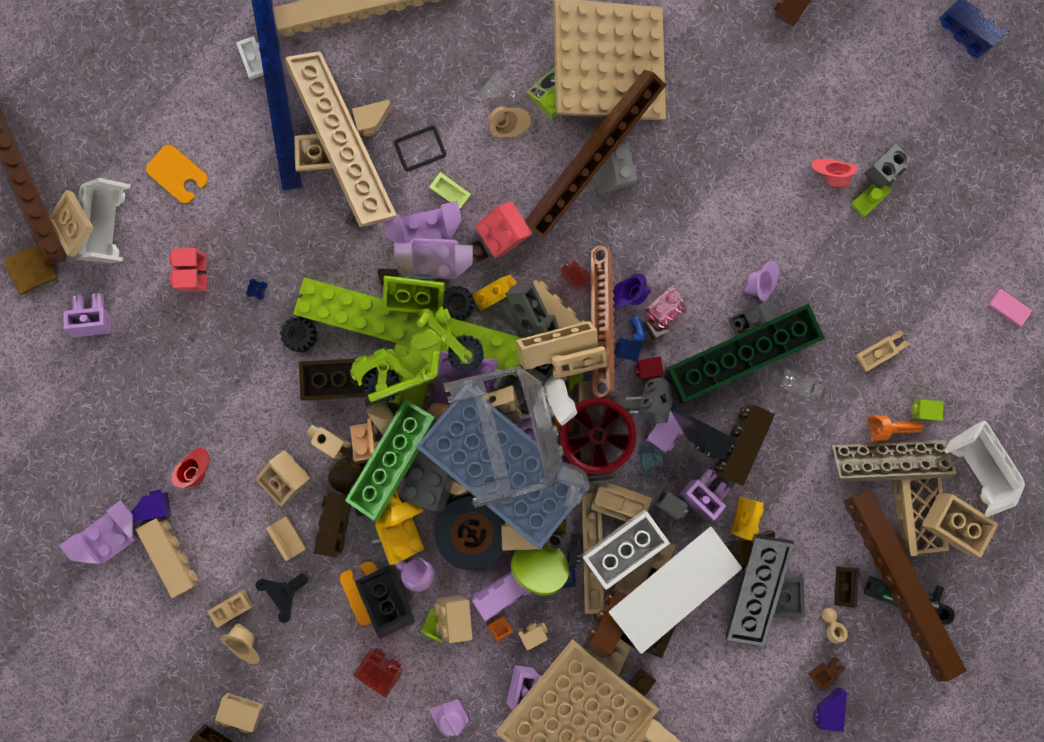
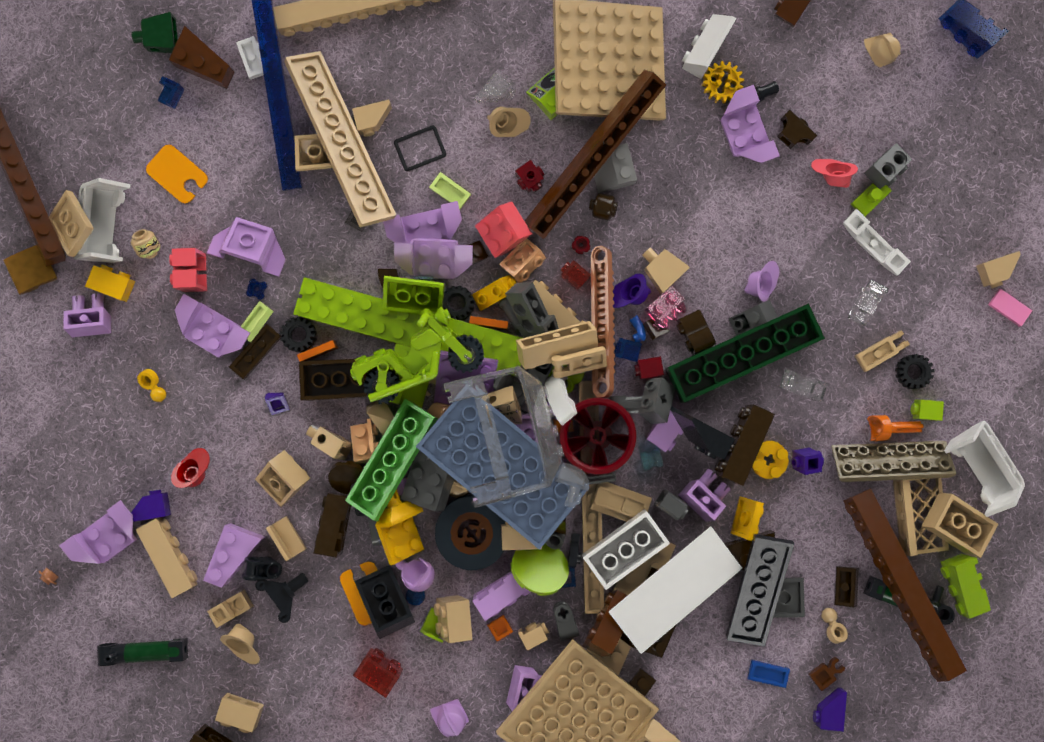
none -> nougat plate [39,567,59,585]
none -> yellow brick [85,264,135,302]
none -> piece [97,638,188,666]
none -> tan head [130,229,161,259]
none -> dark green torso [132,12,178,53]
none -> yellow plate [137,369,166,402]
none -> clear blue panel [158,76,185,109]
none -> reddish brown wedge [169,26,235,89]
none -> lavender piece [175,294,250,358]
none -> lavender wedge [203,523,266,588]
none -> lavender piece [207,217,285,277]
none -> dark brown plate [229,323,282,380]
none -> yellowish green tile [241,301,274,342]
none -> black piece [242,556,282,581]
none -> dark purple slope [265,393,290,415]
none -> orange tile [297,340,338,362]
none -> clear blue tile [406,589,426,606]
none -> orange tile [469,316,509,330]
none -> light nougat bracket [499,238,546,283]
none -> dark red brick [515,160,545,193]
none -> dark grey piece [553,601,580,641]
none -> dark red plate [572,236,590,254]
none -> dark brown head [589,194,618,221]
none -> tan torso [642,247,690,295]
none -> dark brown brick [676,309,716,354]
none -> white slope [682,14,736,79]
none -> yellow gear [702,61,744,104]
none -> lavender piece [720,85,780,163]
none -> blue tile [747,659,790,688]
none -> yellow plate [752,441,789,479]
none -> black pin [755,81,779,102]
none -> dark brown brick [777,110,817,150]
none -> dark purple brick [791,447,824,475]
none -> white slope [843,209,911,276]
none -> clear brick [847,280,889,326]
none -> tan piece [864,33,901,68]
none -> black tyre [895,354,934,389]
none -> lime wedge [940,553,991,619]
none -> tan slope [976,251,1021,289]

